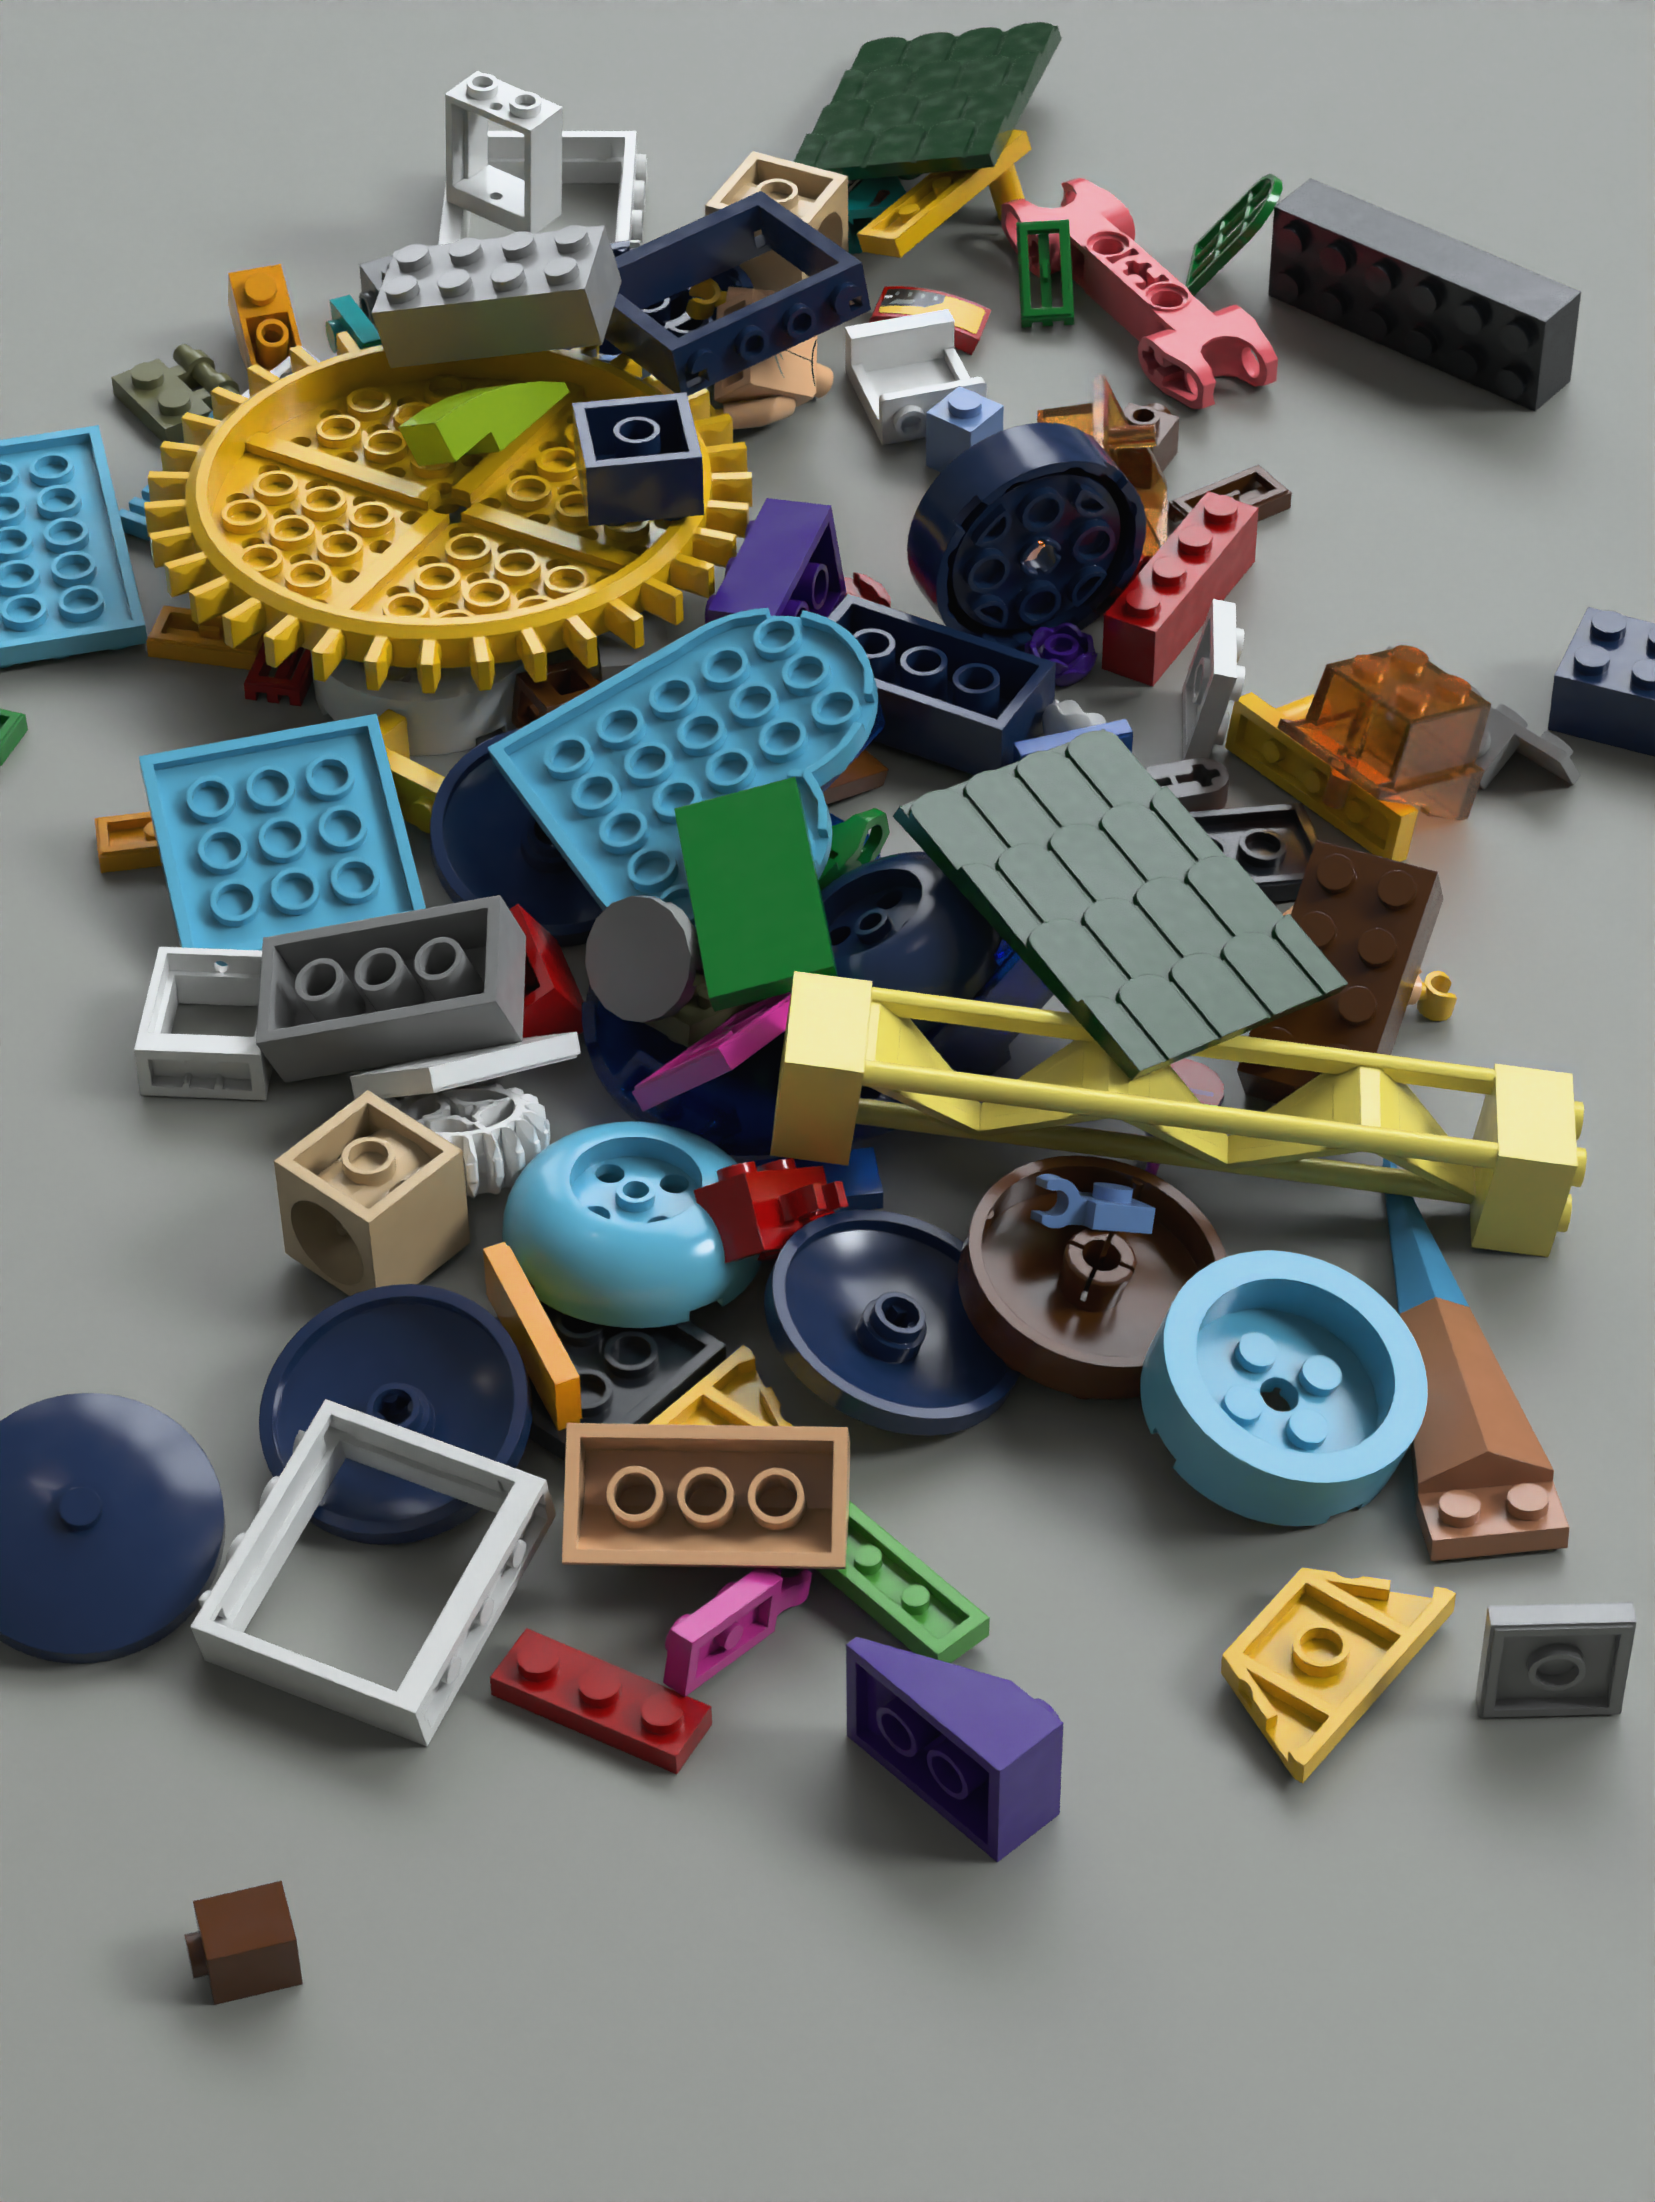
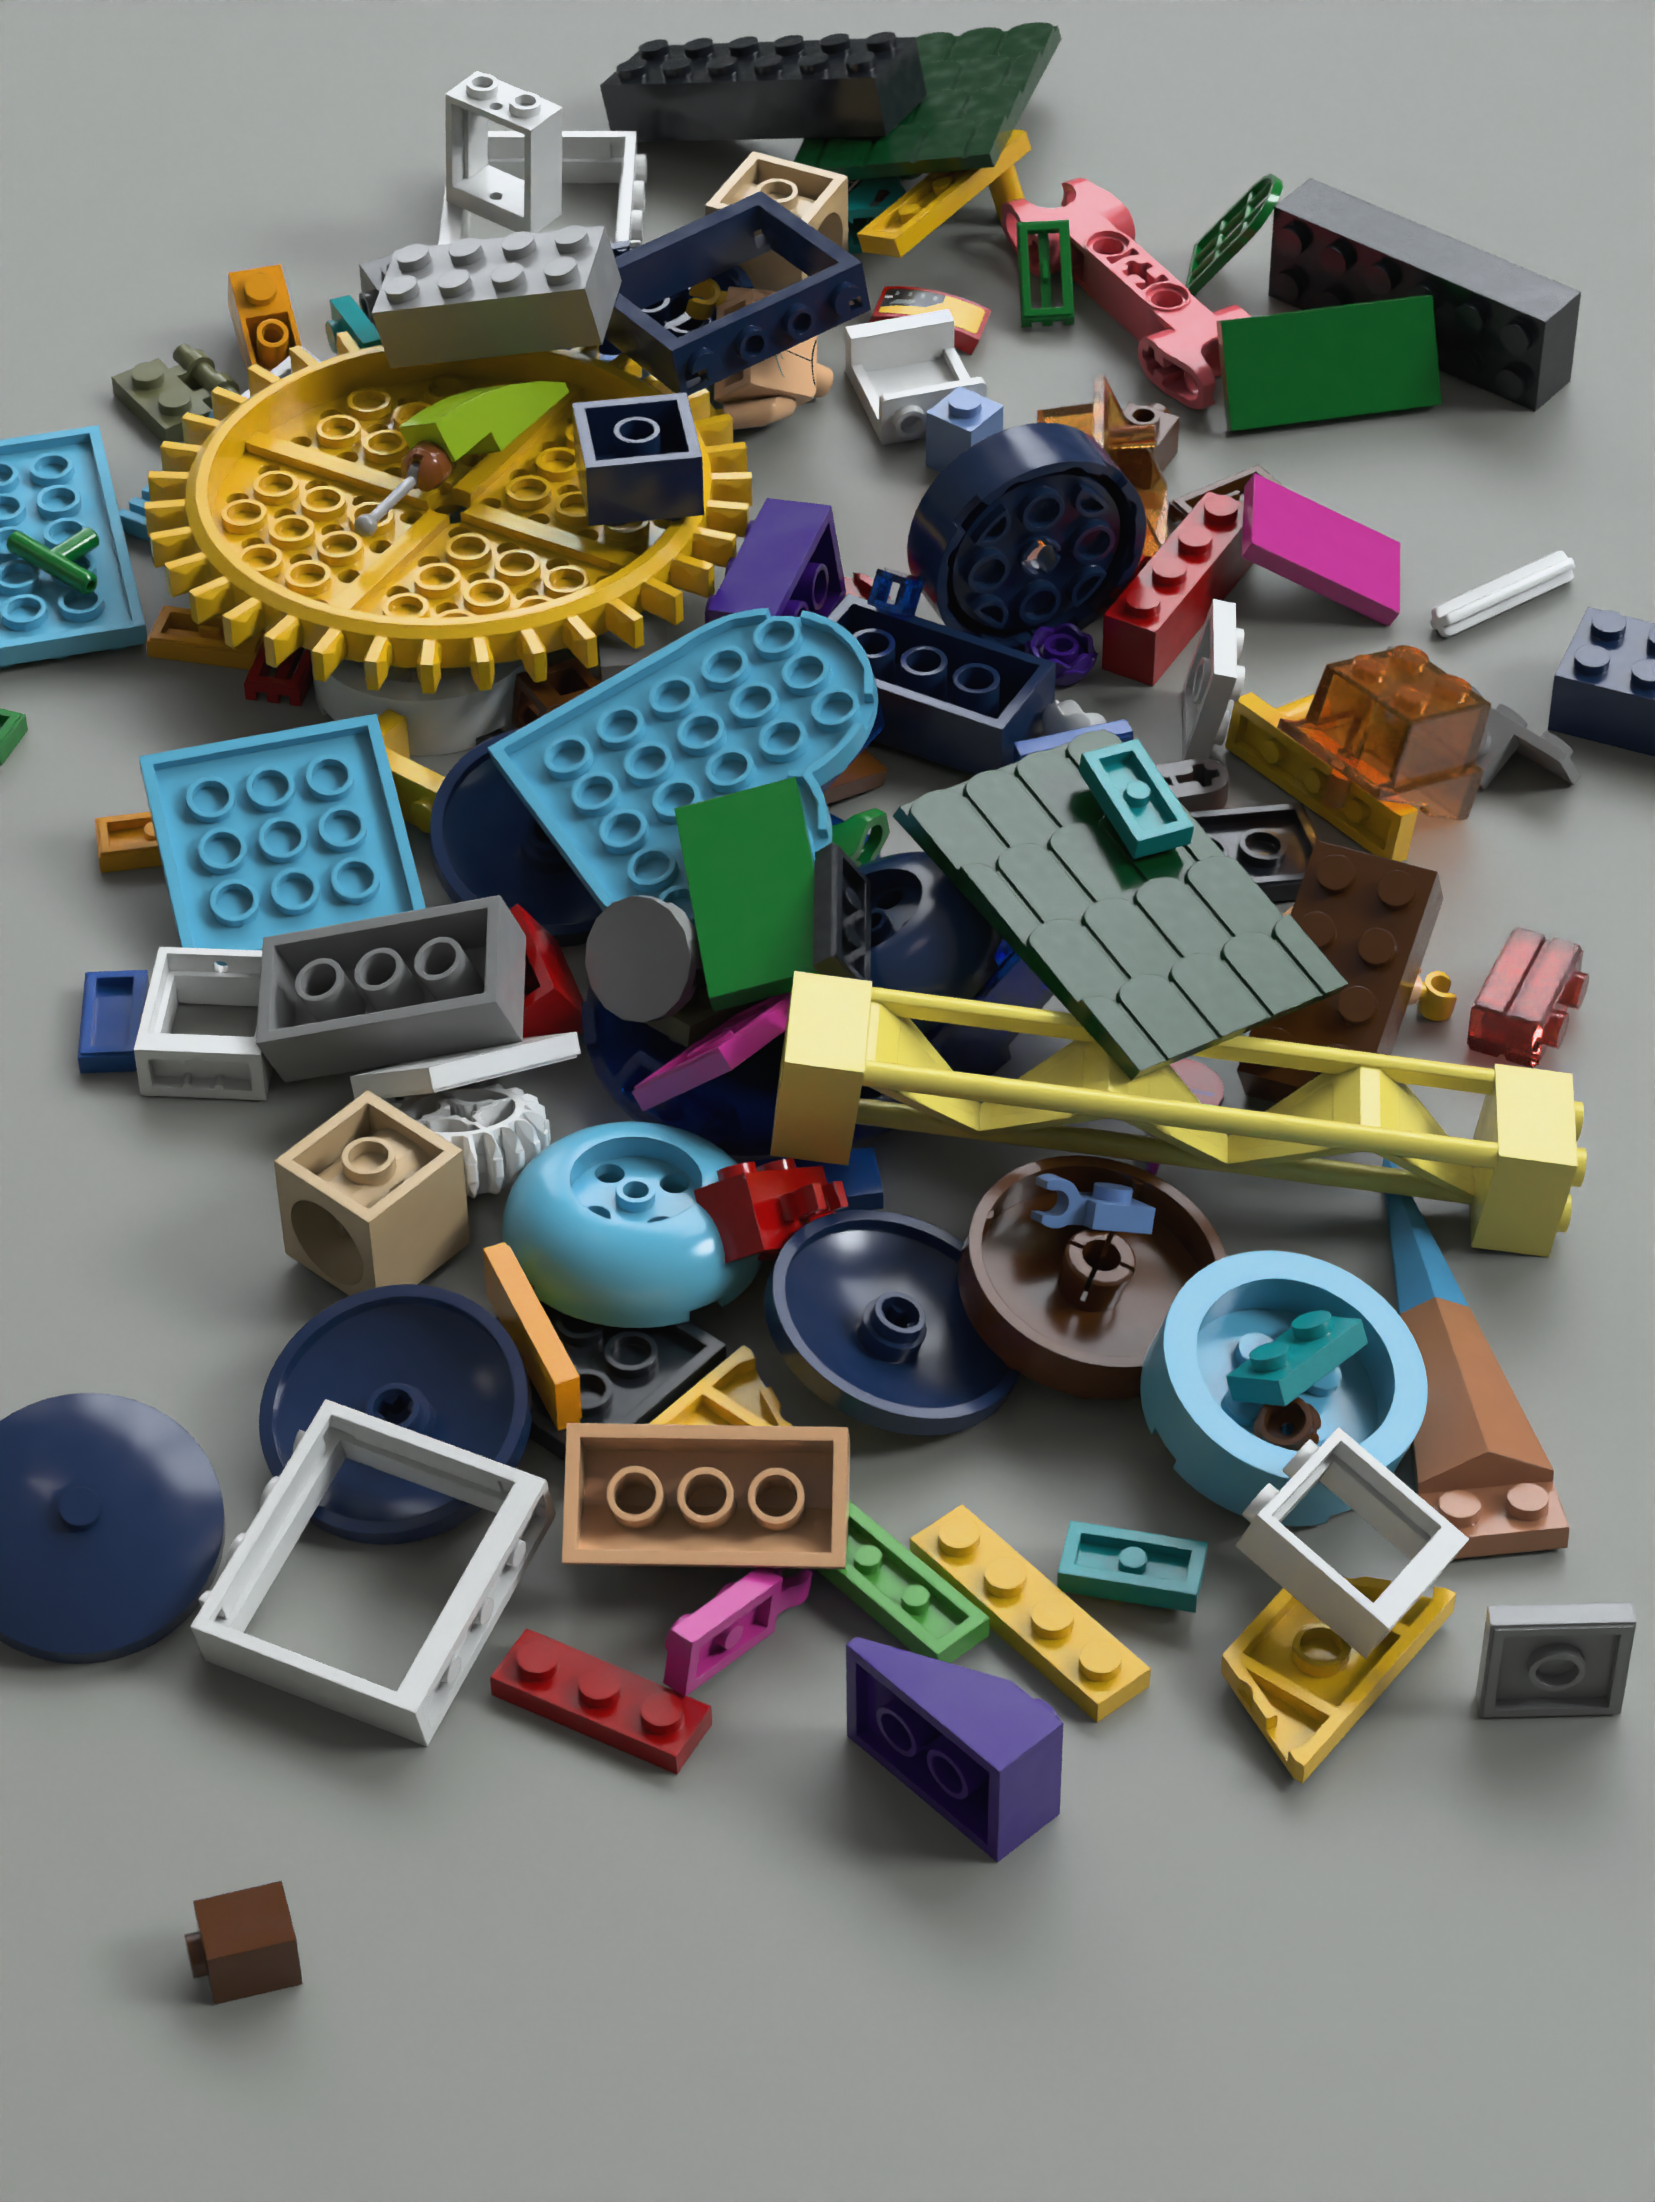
none -> green piece [7,527,99,595]
none -> blue tile [77,970,150,1074]
none -> hinge [354,441,452,537]
none -> black brick [600,32,927,142]
none -> black tile [813,842,871,981]
none -> clear blue piece [867,568,925,616]
none -> yellow plate [910,1504,1151,1723]
none -> teal plate [1057,1520,1208,1613]
none -> teal plate [1078,739,1195,859]
none -> green tile [1216,295,1442,431]
none -> teal plate [1226,1310,1368,1406]
none -> white window [1235,1427,1469,1659]
none -> dark pink tile [1242,473,1400,626]
none -> reddish brown plate [1253,1397,1322,1451]
none -> white axle [1430,551,1575,638]
none -> clear red brick [1467,927,1589,1068]

